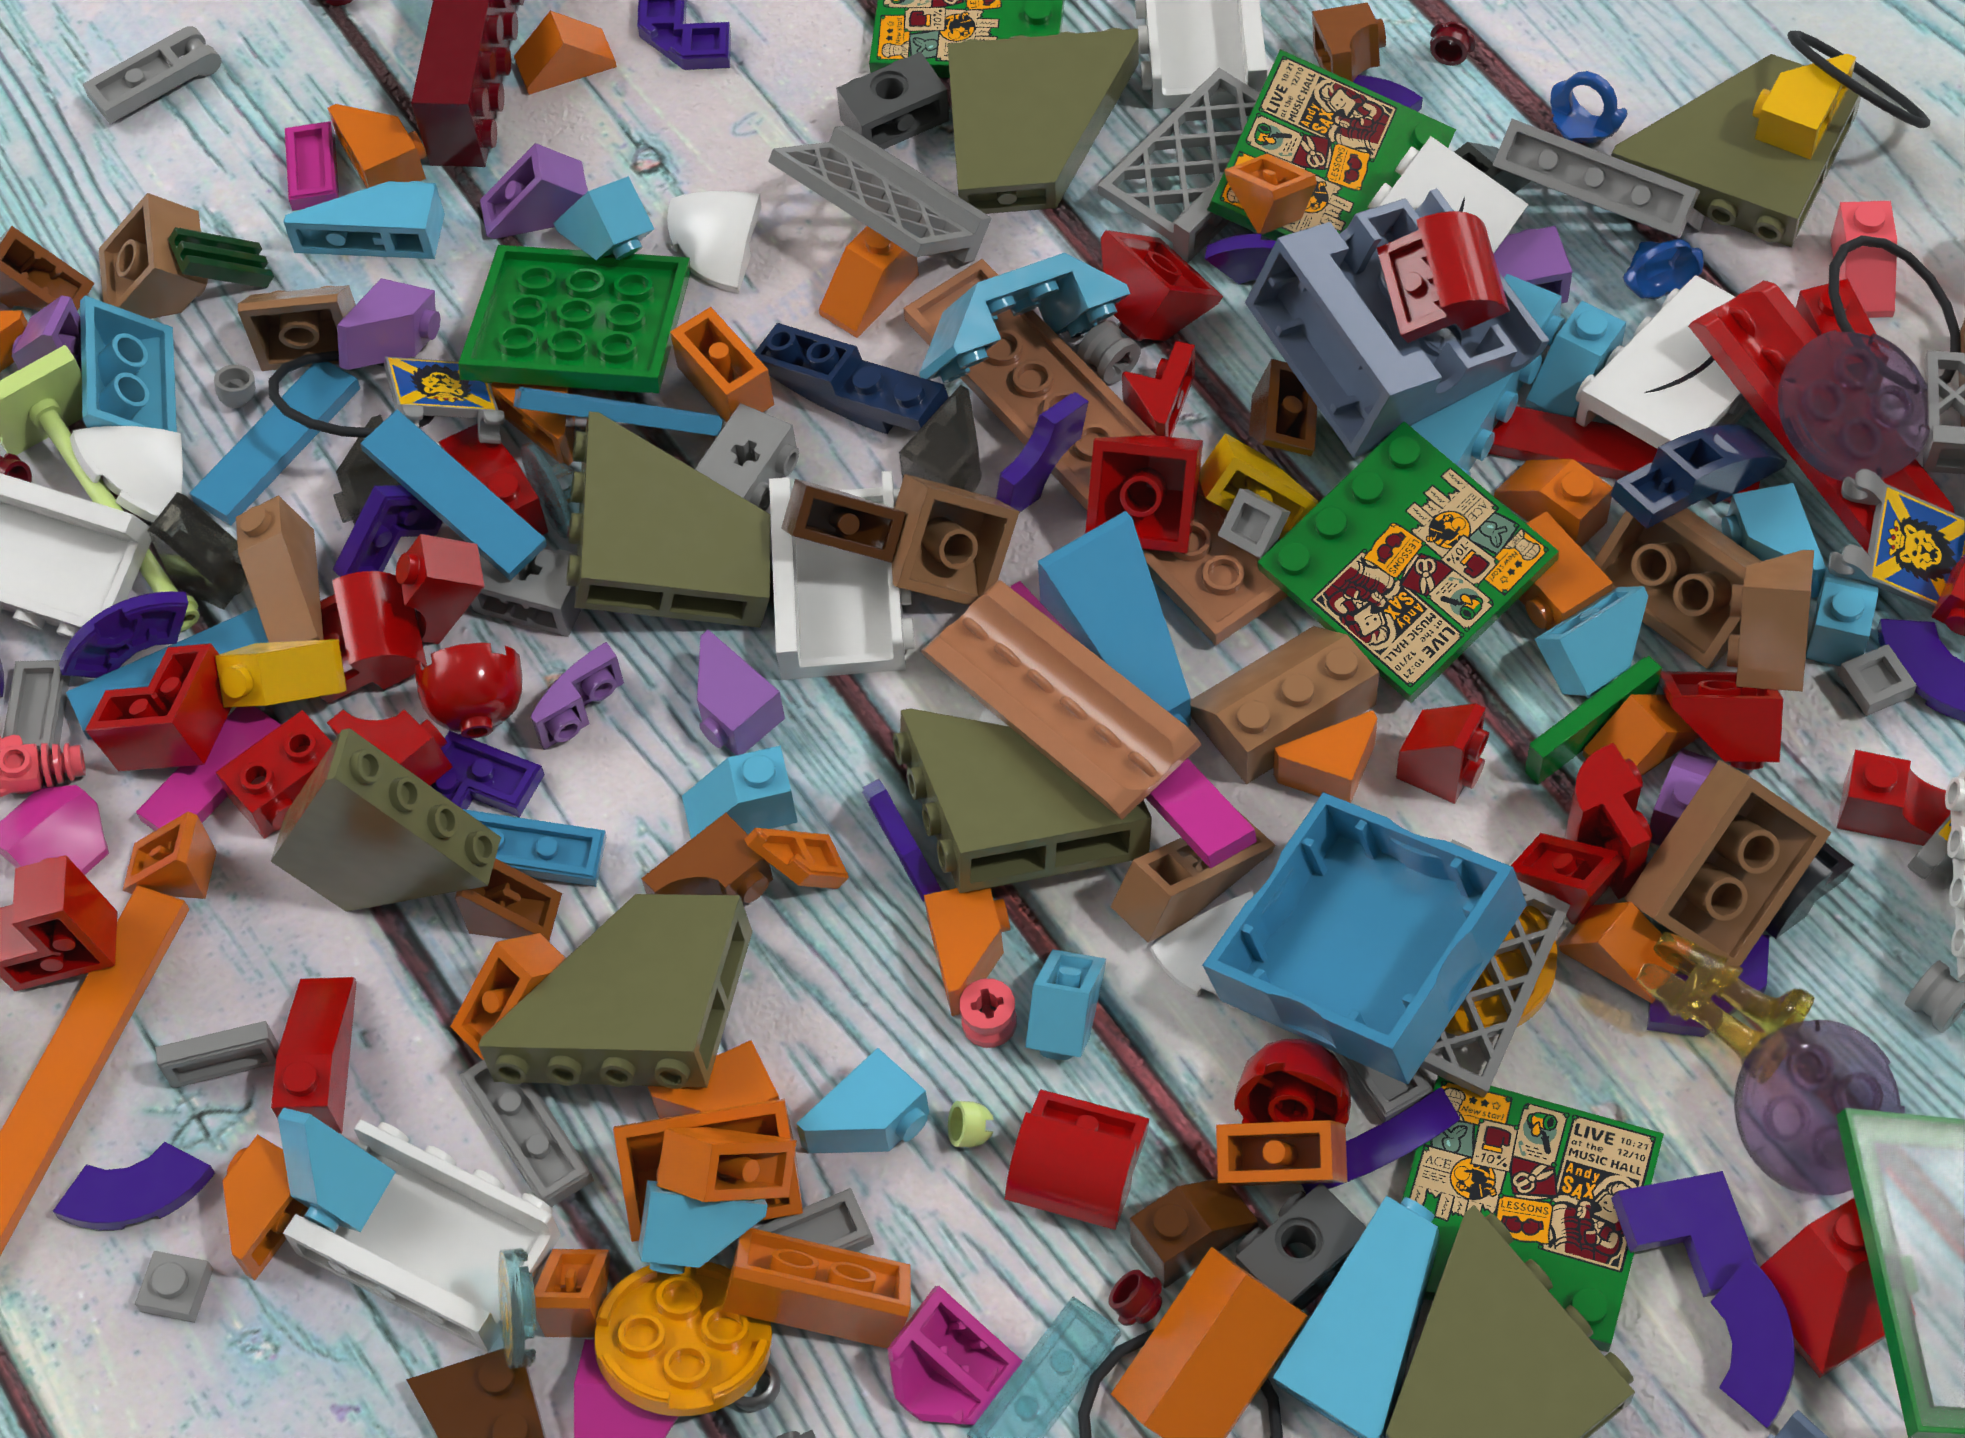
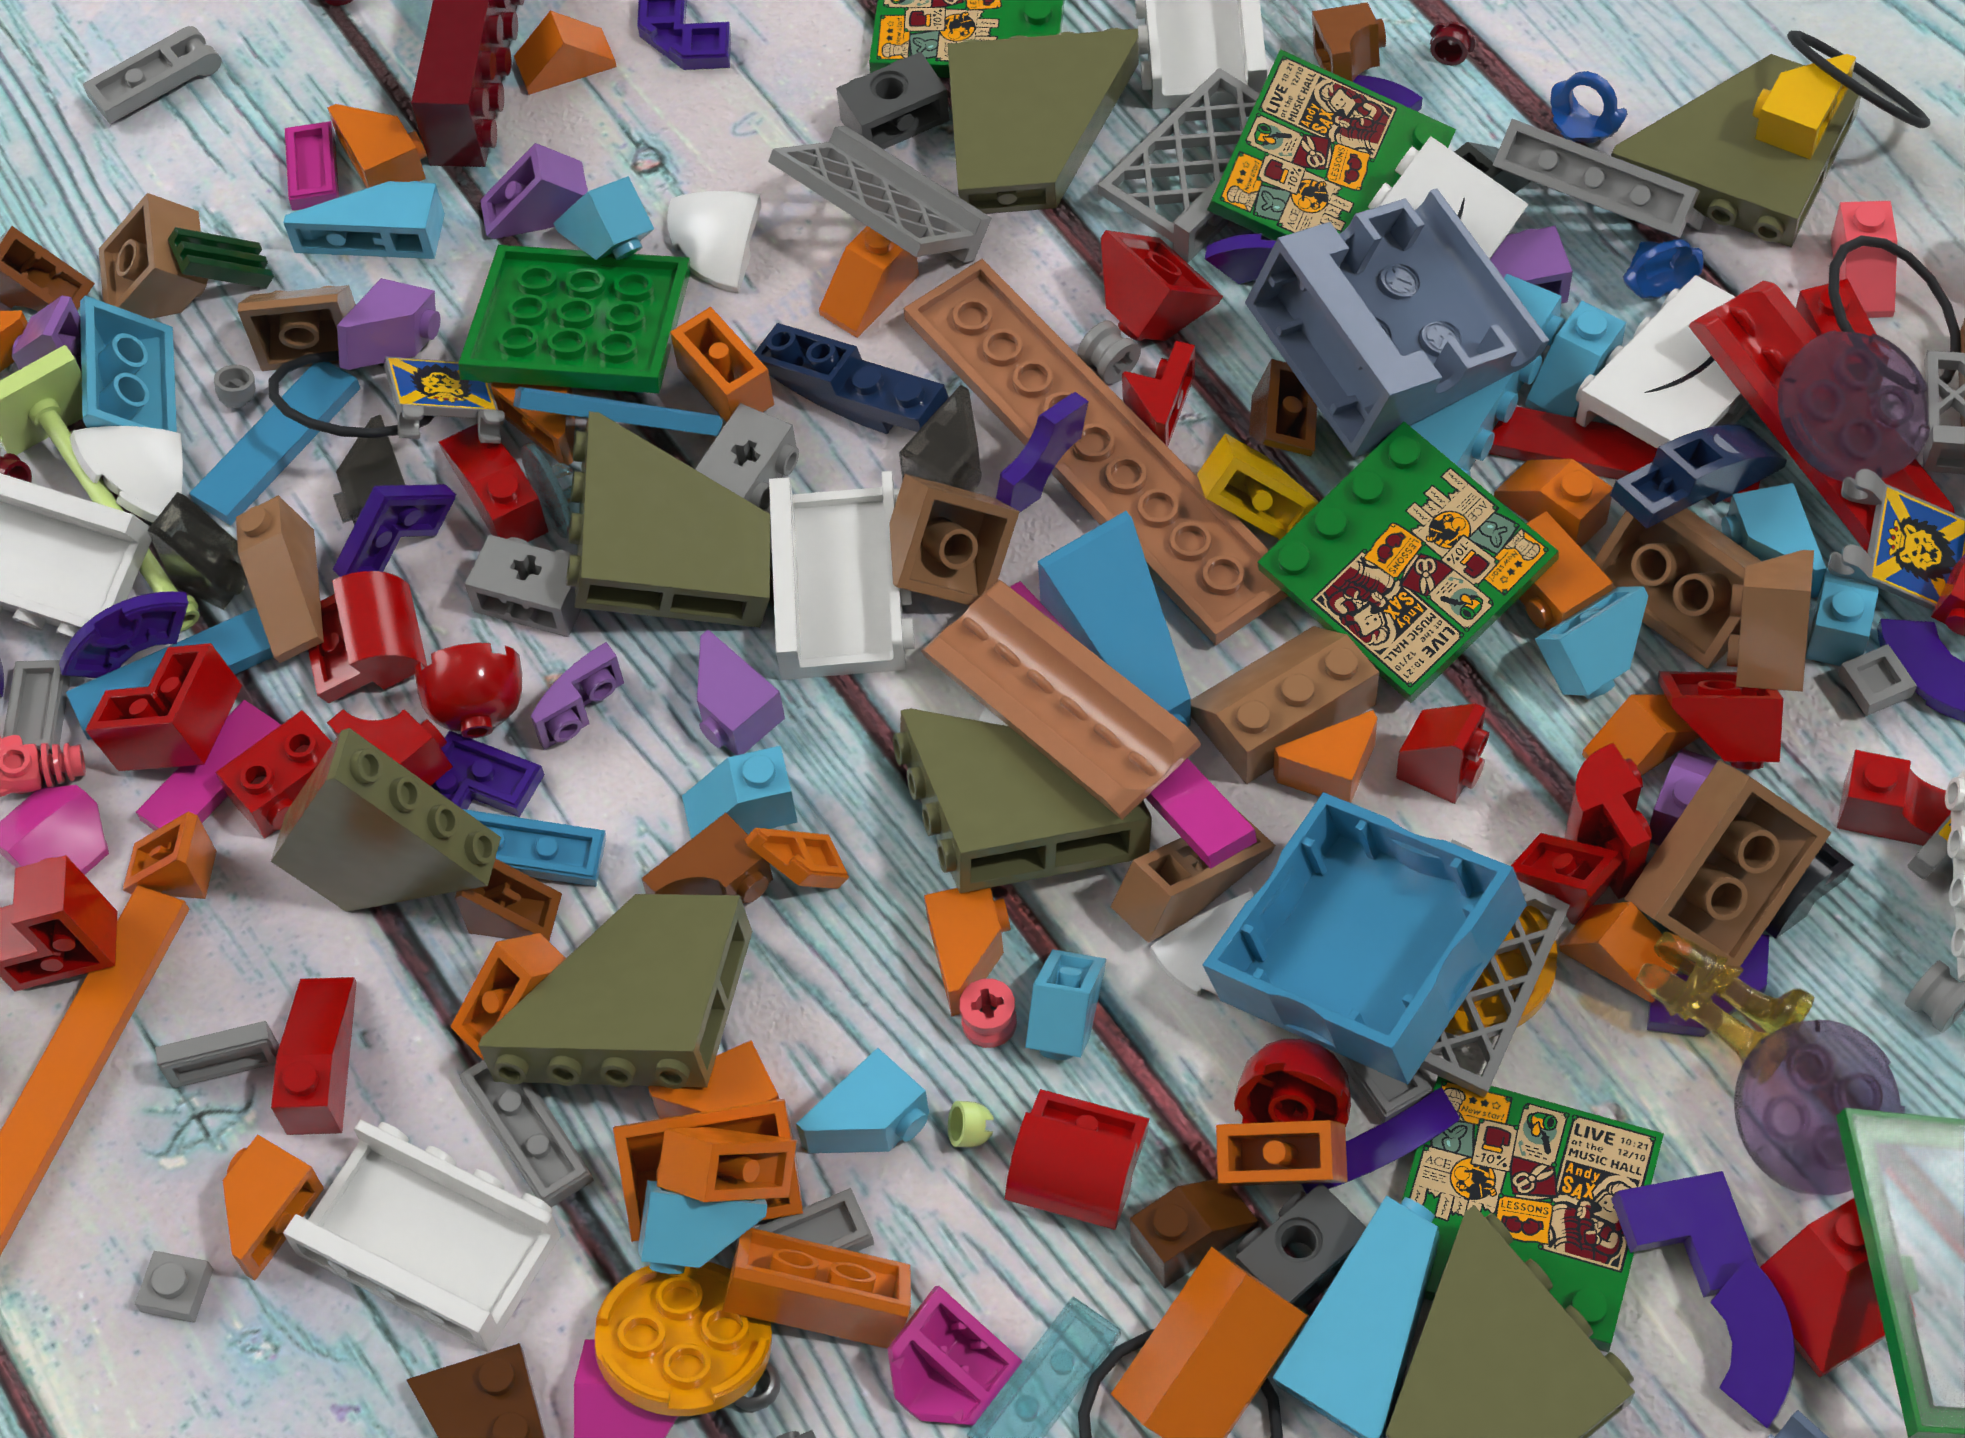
dark purple tile [53,1142,215,1230] -> none
yellow slope [215,639,347,707] -> none
medium azure slope [278,1108,396,1233] -> none
dark azure tile [360,409,547,581] -> none
red arch [396,534,485,644] -> none
clear light blue tile [498,1248,537,1369] -> none
orange slope [531,1249,610,1338] -> none
reddish brown slope [781,479,906,563] -> none
dark purple tile [862,779,942,902] -> none
medium azure slope [919,253,1131,383] -> none
red slope [1085,435,1203,553] -> none
dark red plate [1108,1270,1163,1326] -> none
light grey plate [1218,488,1291,559] -> none
orange slope [1224,153,1317,234] -> none
red brick [1377,211,1510,343] -> none
green tile [1525,656,1662,784] -> none

